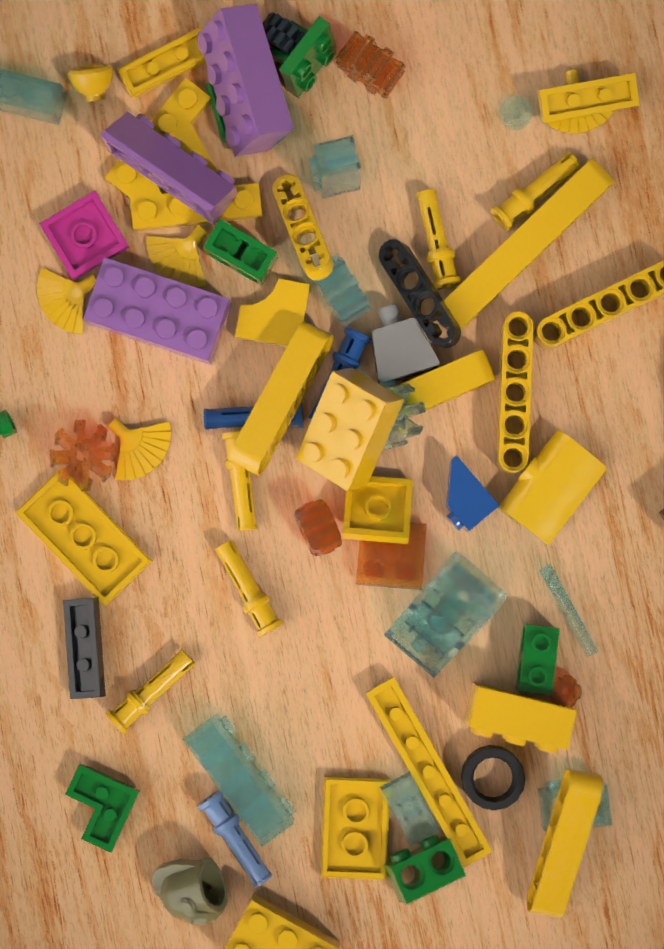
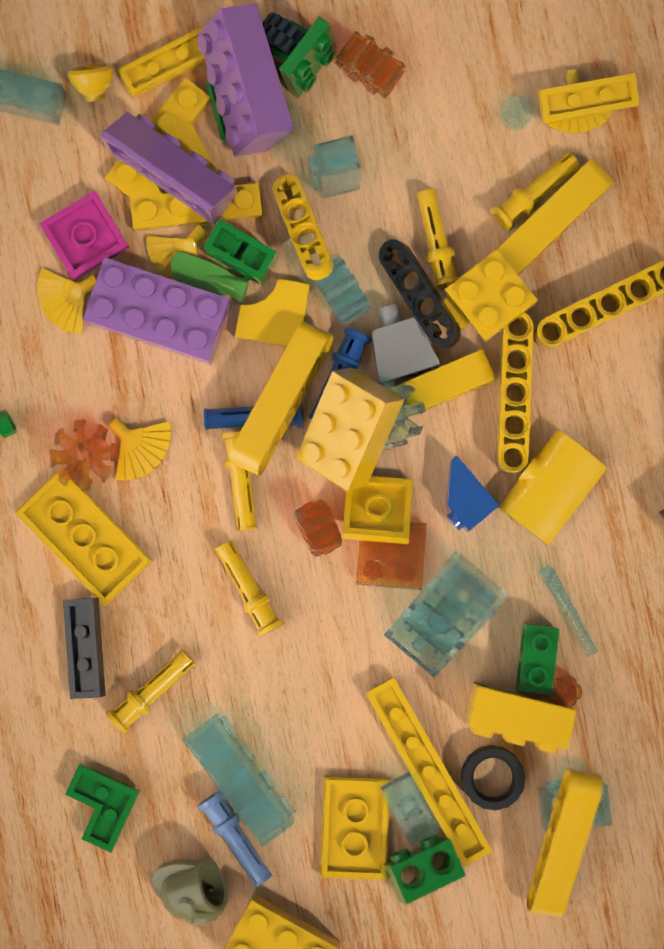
none -> bright green piece [171,252,250,302]
none -> yellow plate [445,249,538,343]

